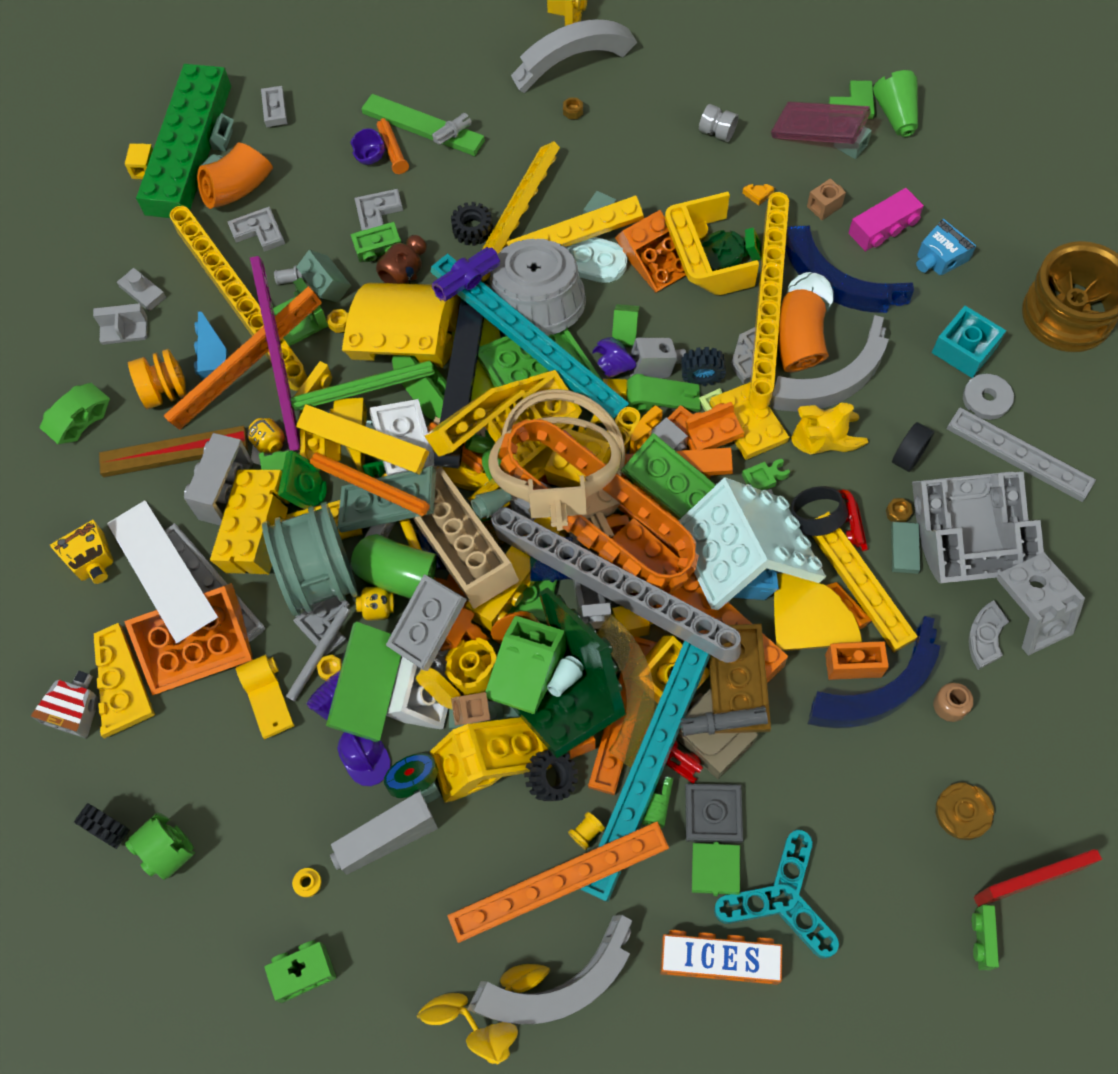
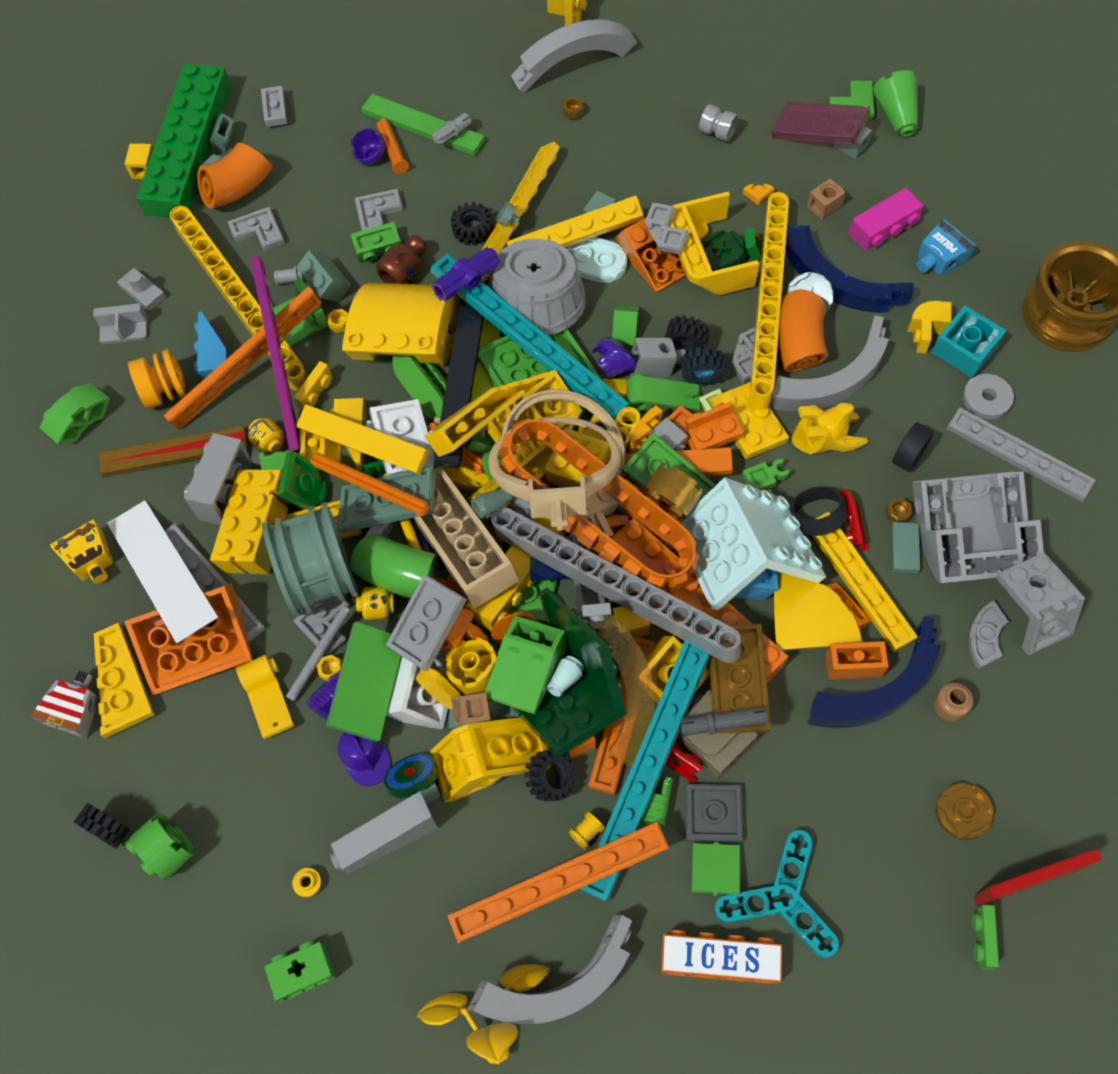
bright green axle [291,361,434,411] -> none
none -> sand green tile [496,202,520,226]
none -> pearl gold brick [643,463,704,520]
none -> light grey tile [645,202,689,255]
none -> black tyre [665,315,710,353]
none -> yellow brick [907,301,951,354]

